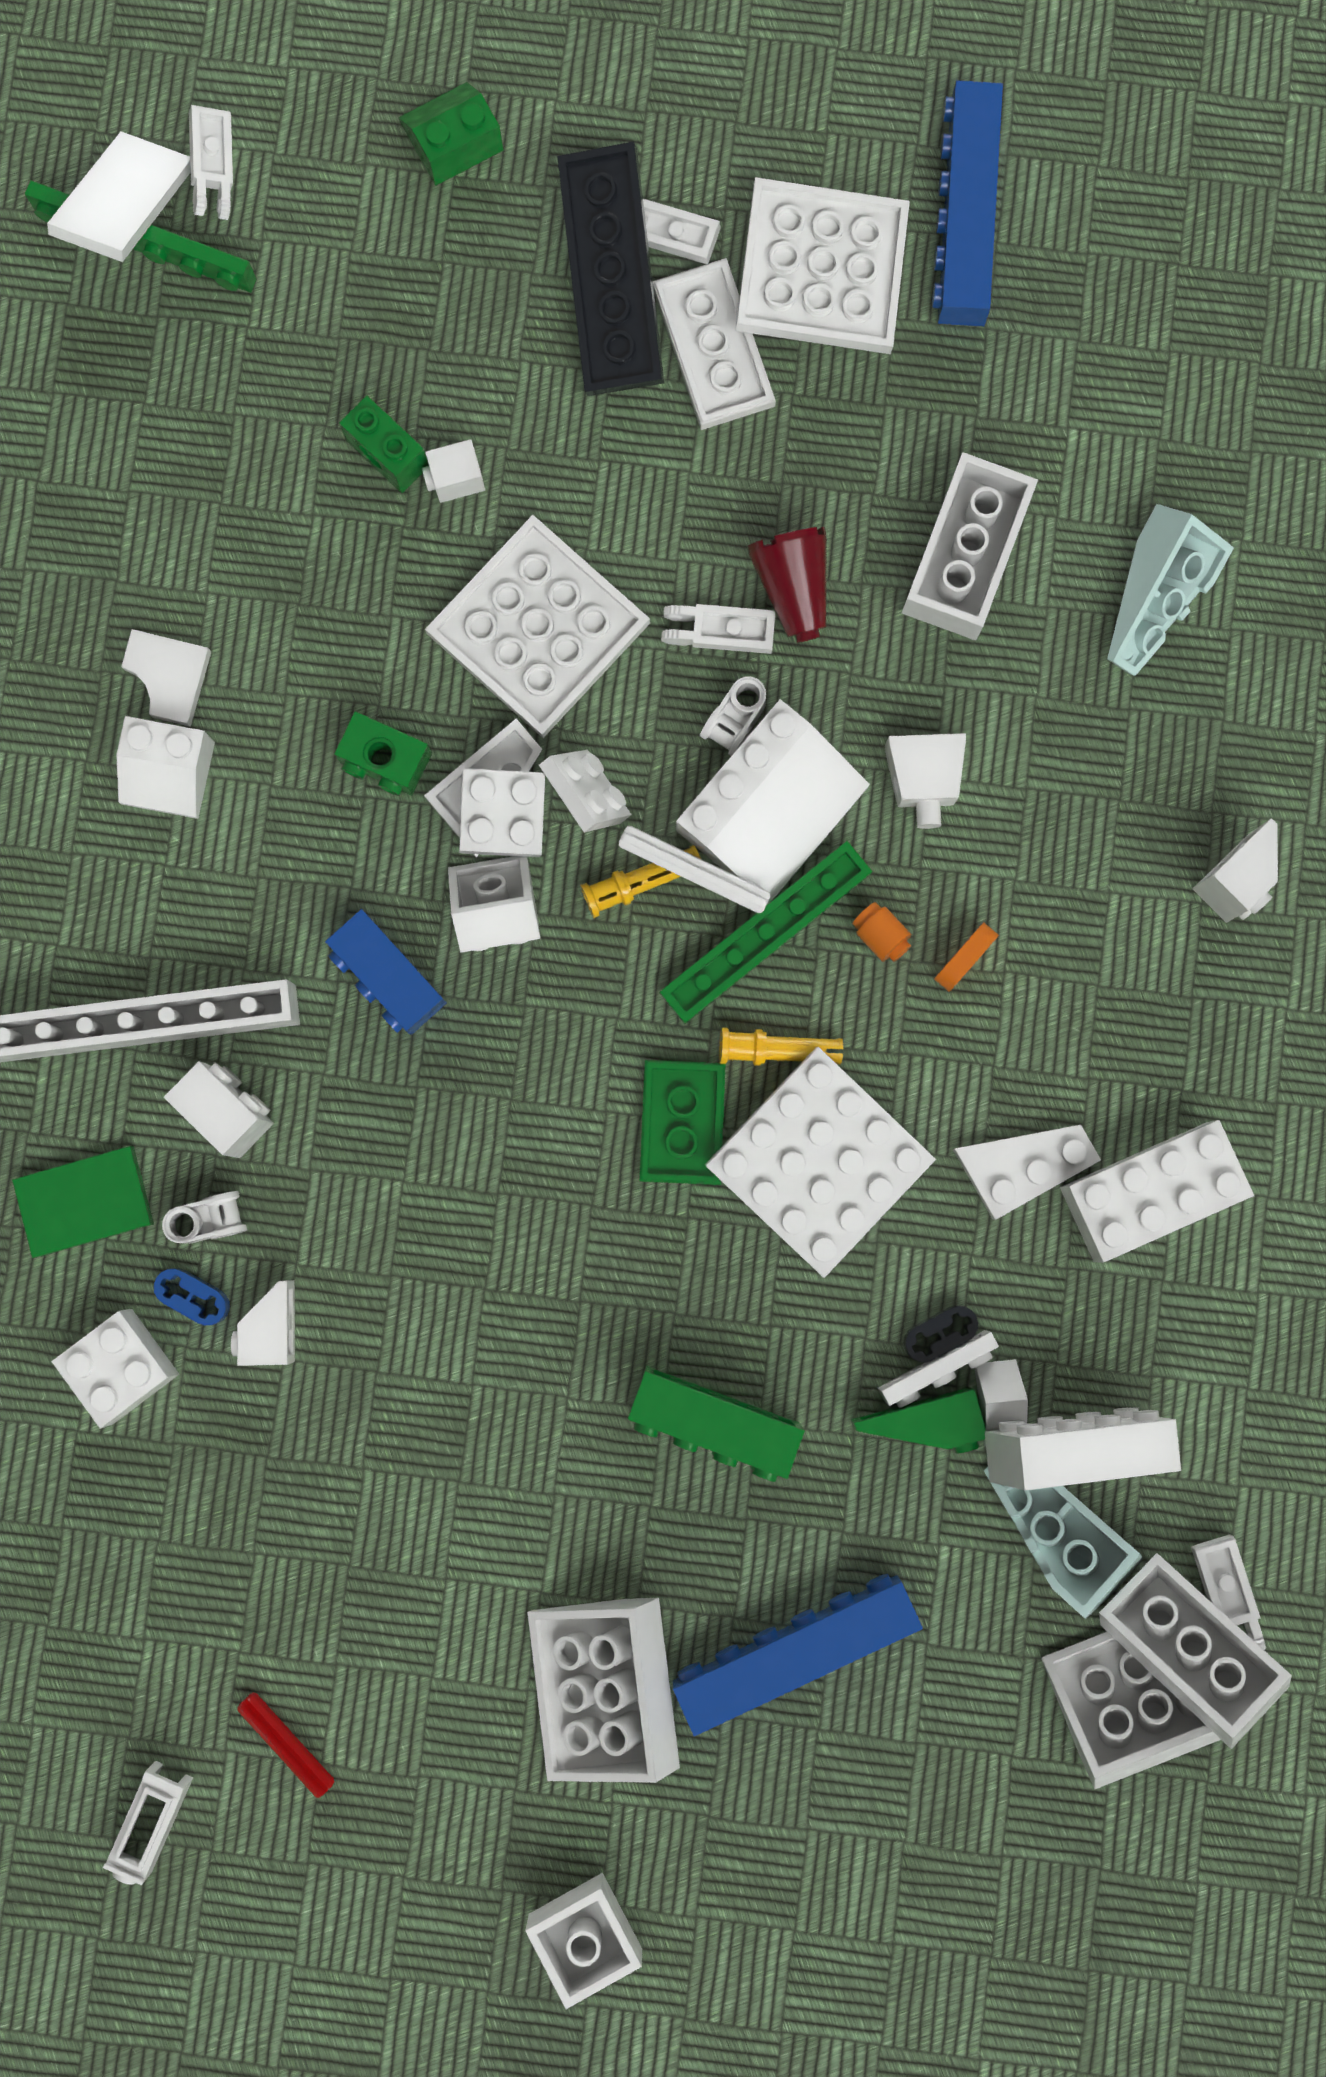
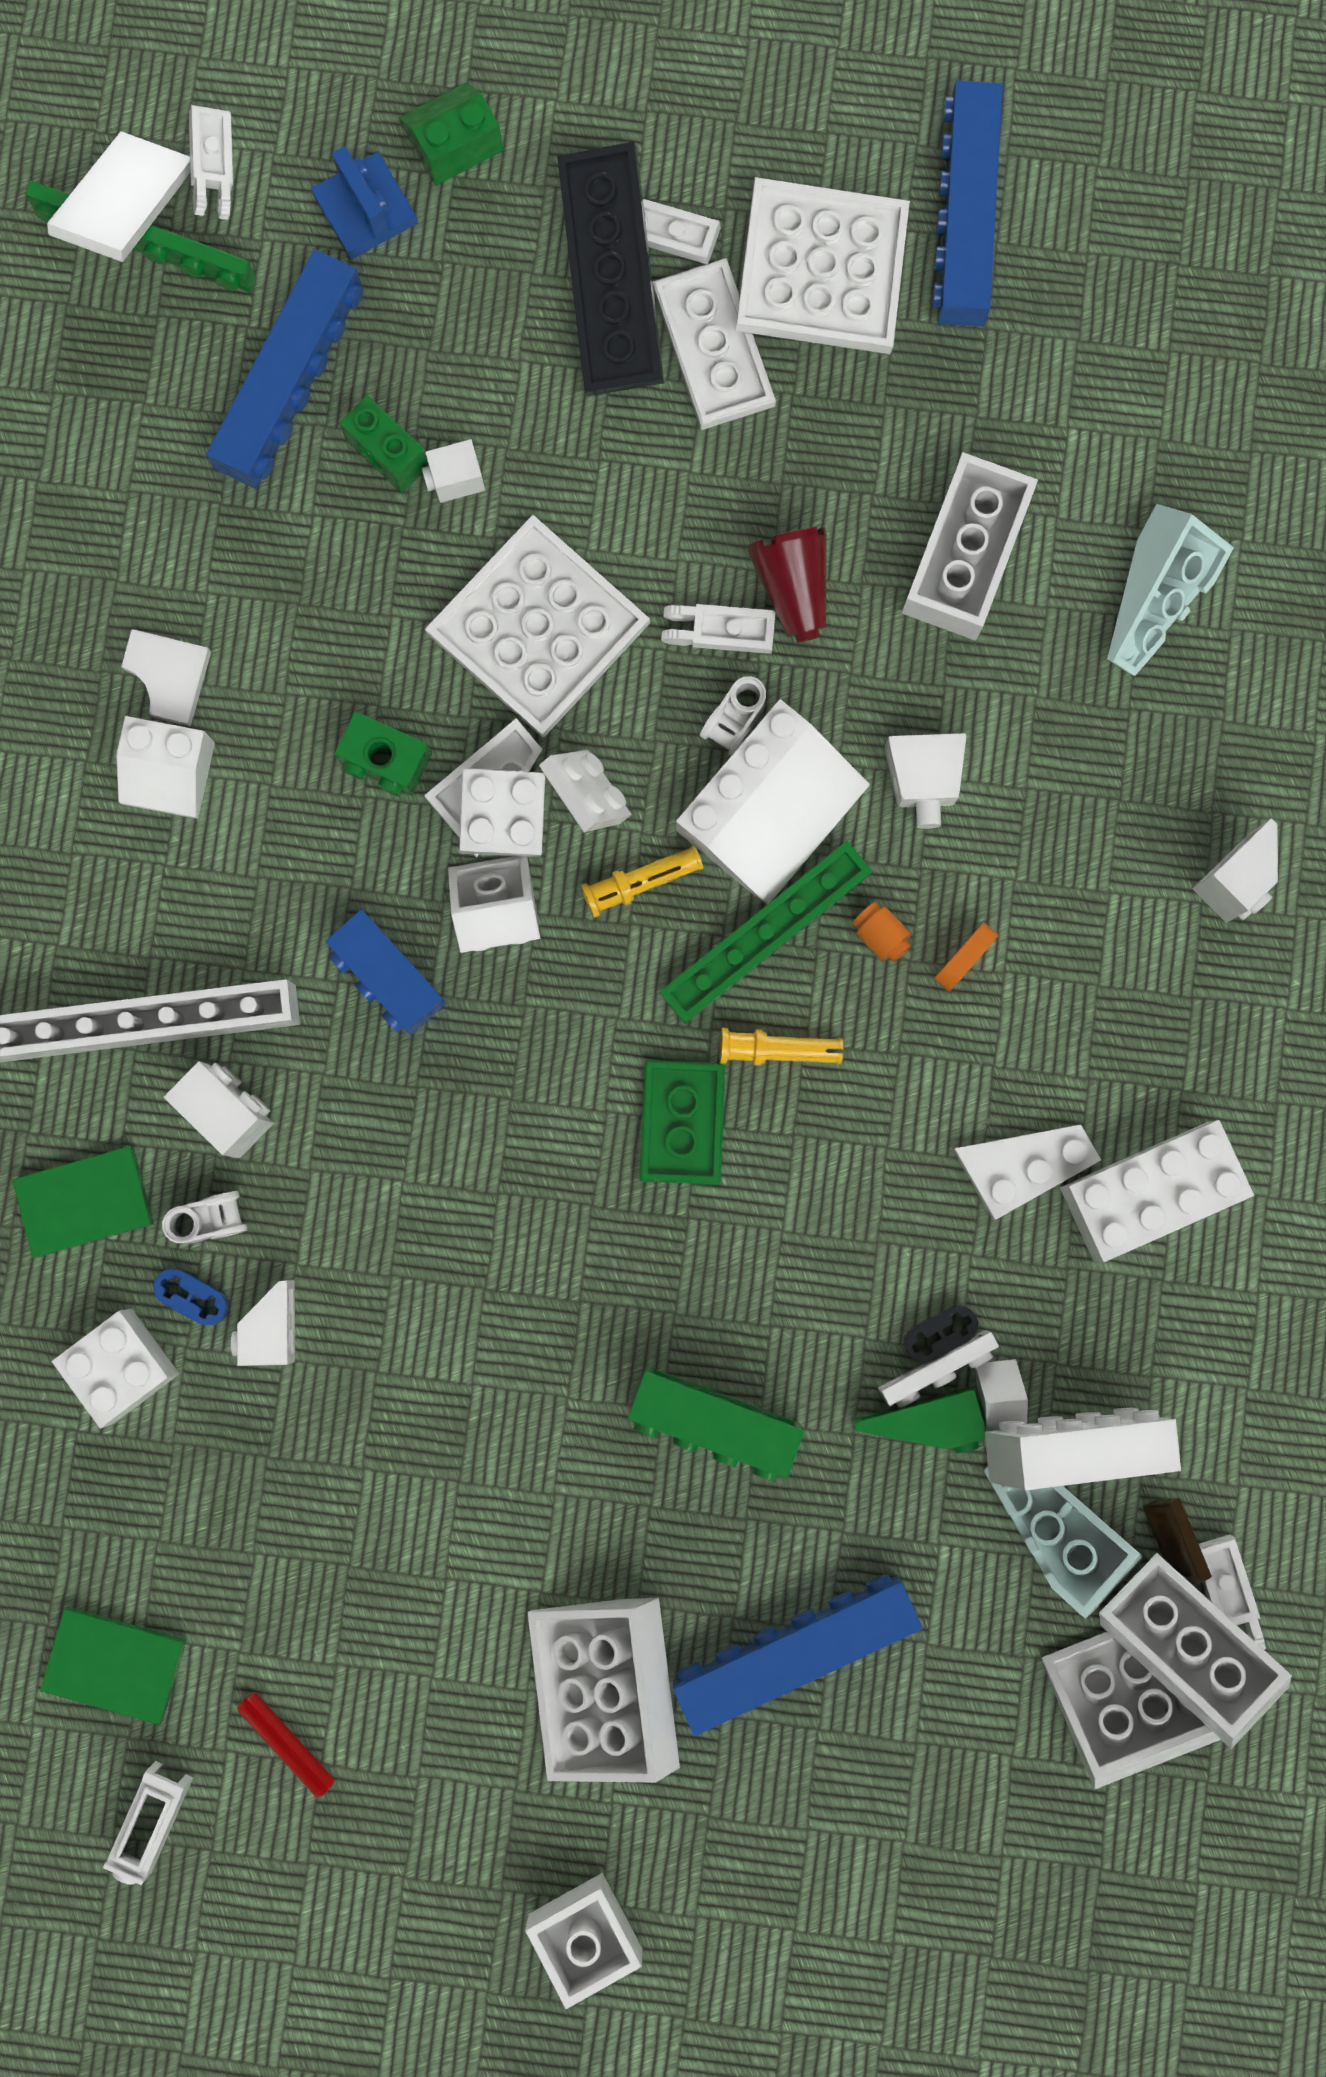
white axle [619,826,770,913] -> none
white plate [705,1047,936,1278] -> none
none -> green tile [40,1606,187,1725]
none -> blue brick [206,249,363,489]
none -> blue bracket [311,146,418,260]
none -> dark brown tile [1143,1498,1212,1583]

